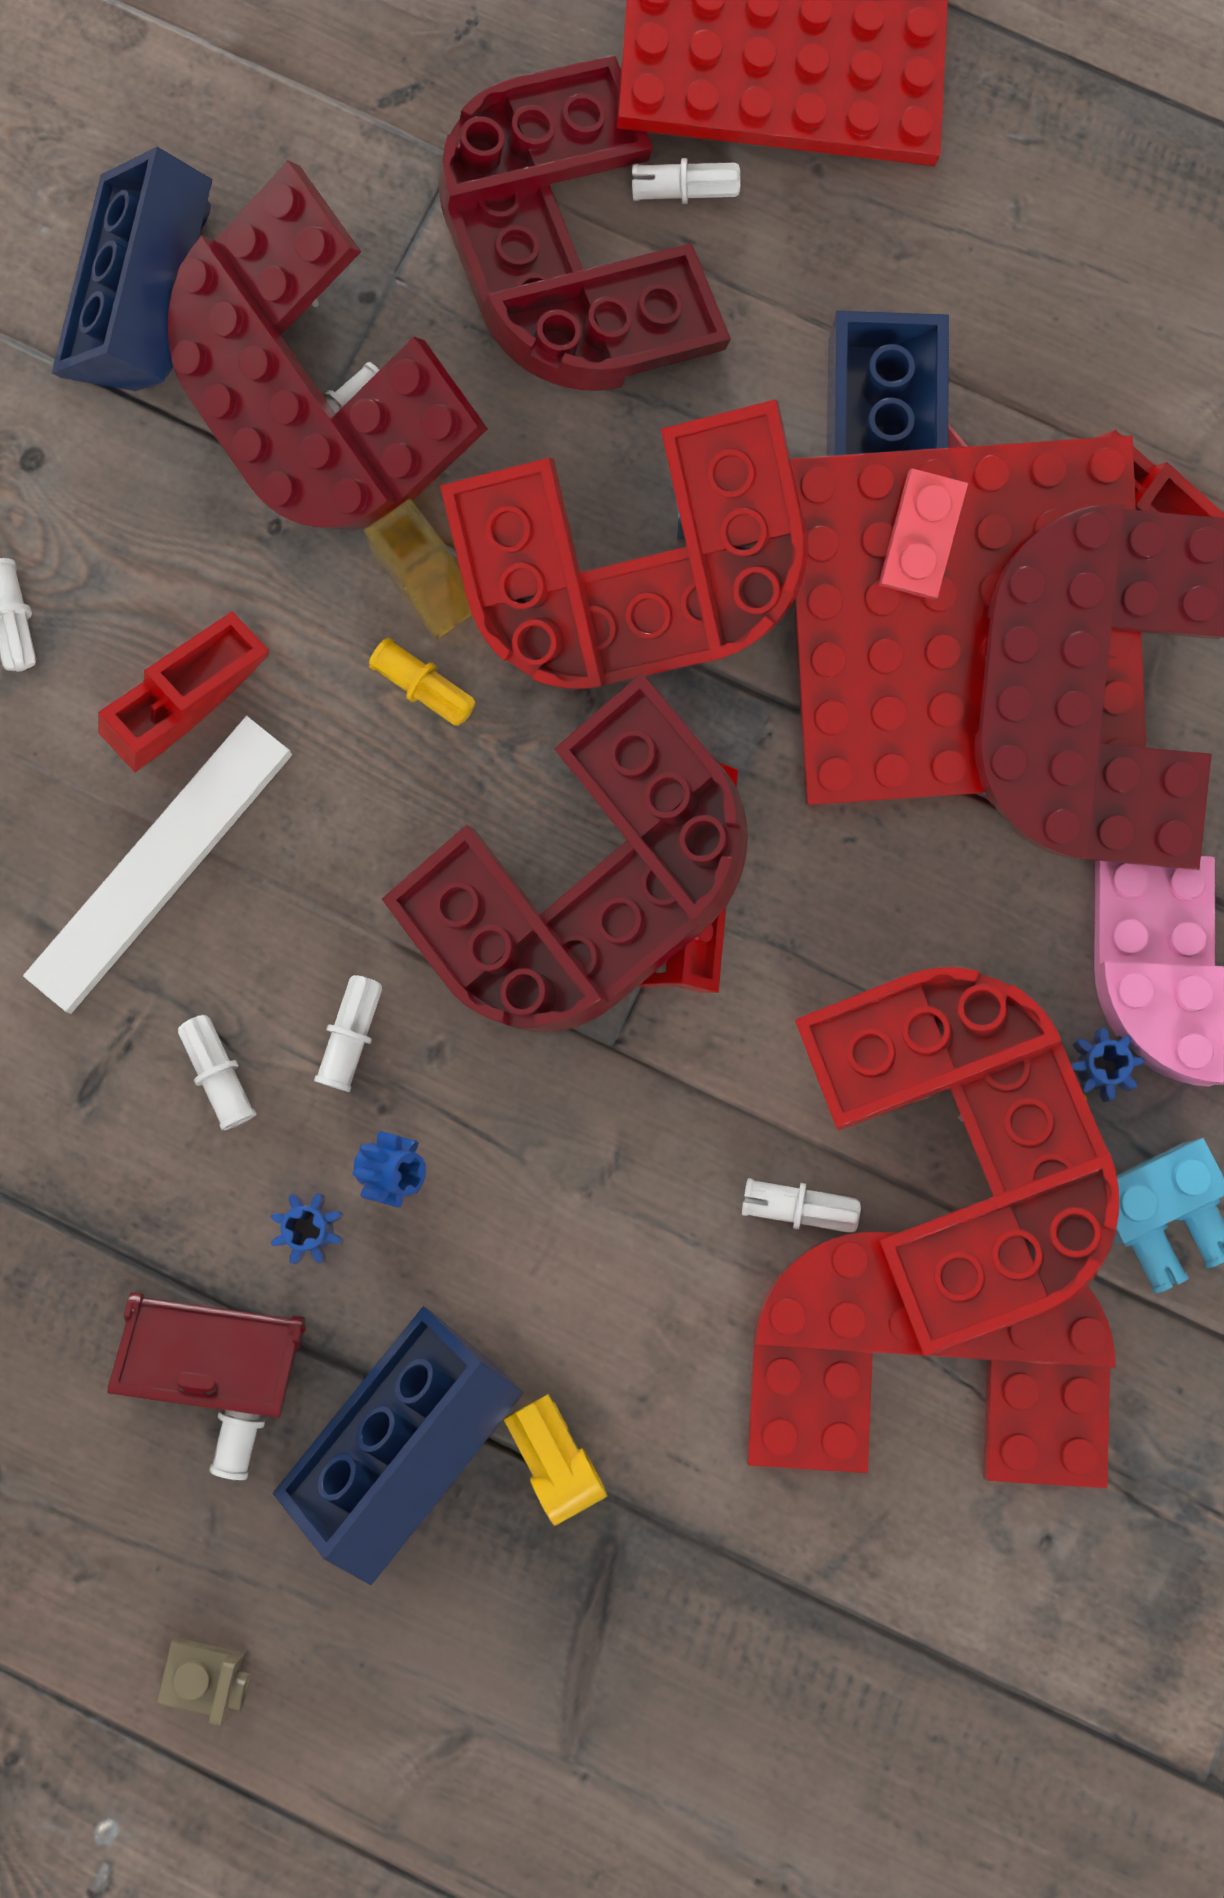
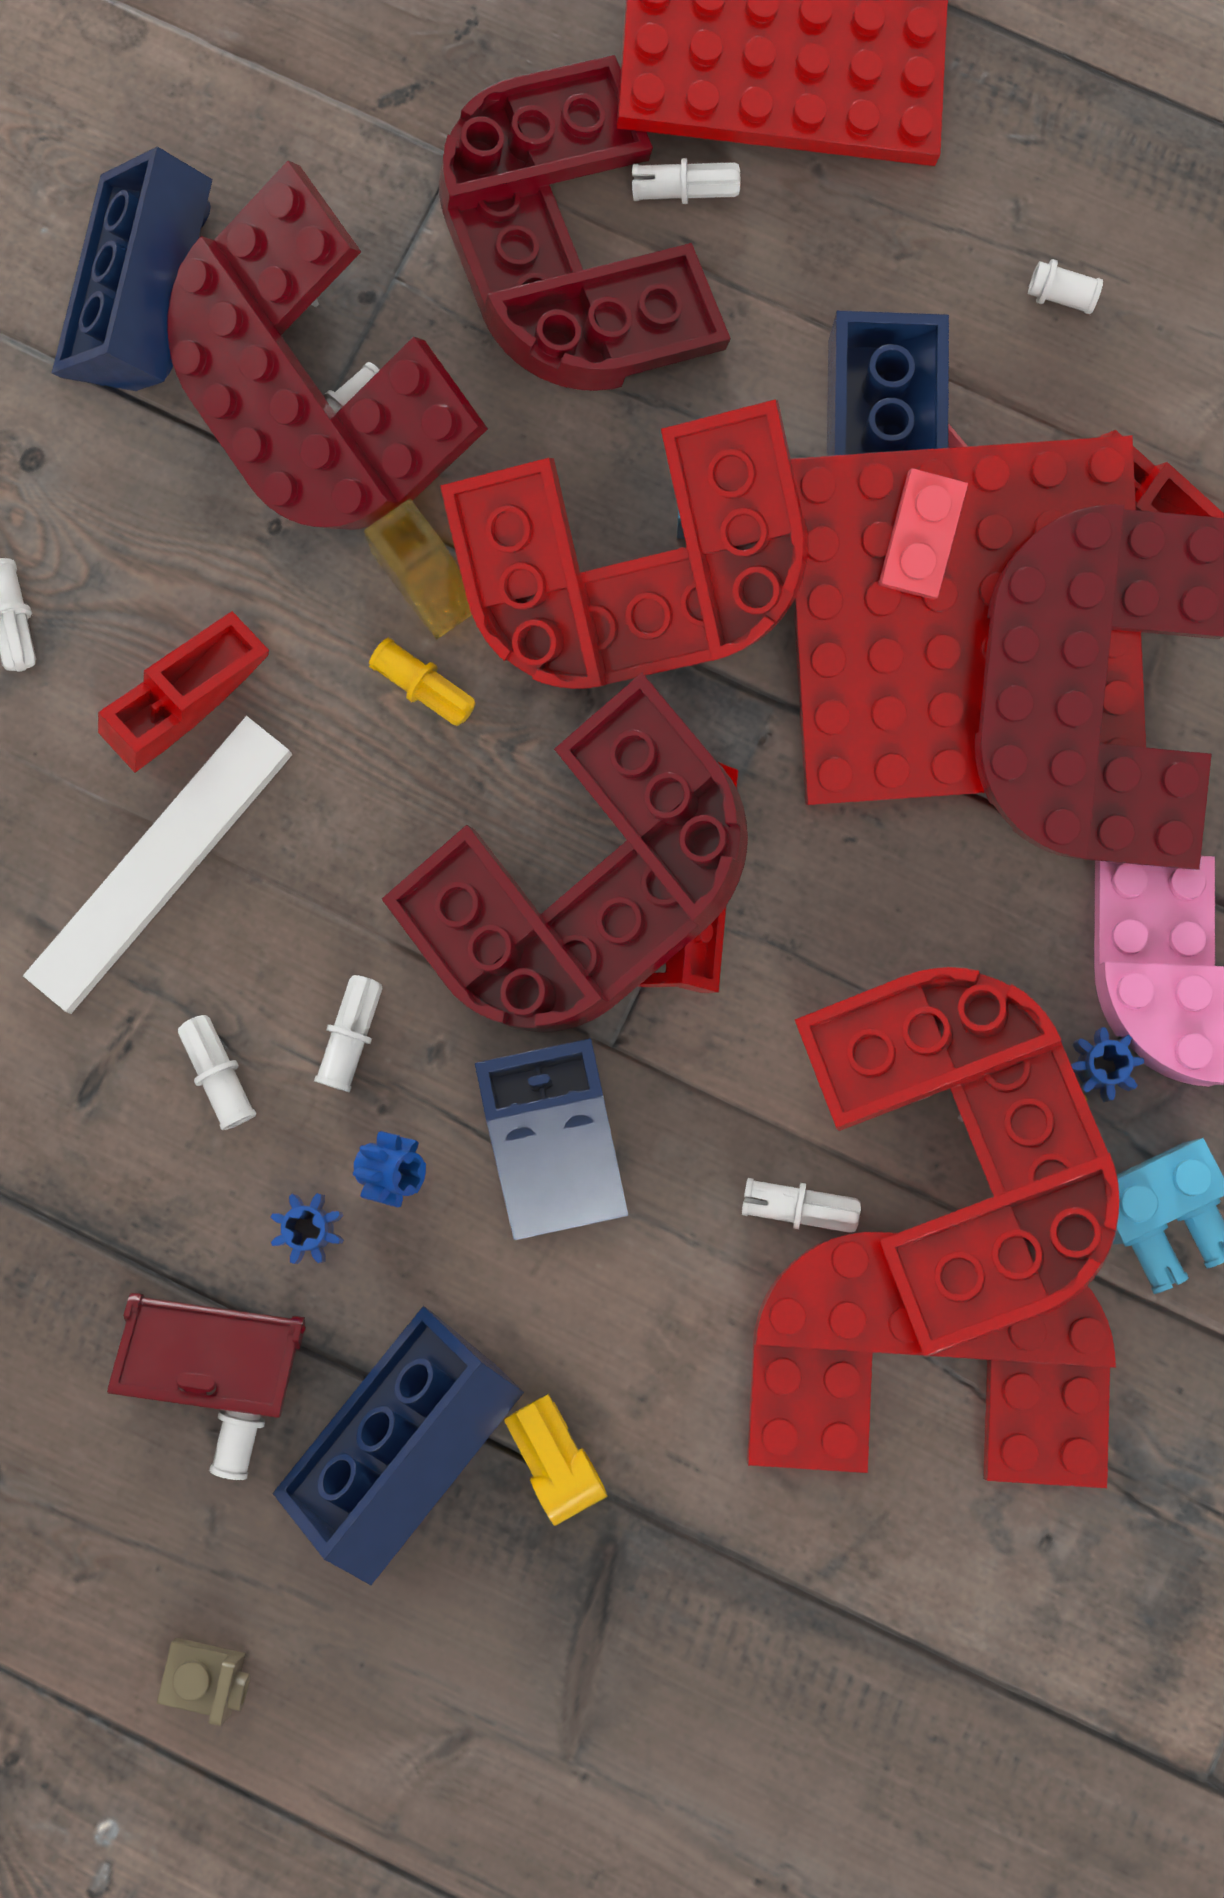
none -> slope [475,1038,628,1241]
none -> white pin [1028,259,1103,315]

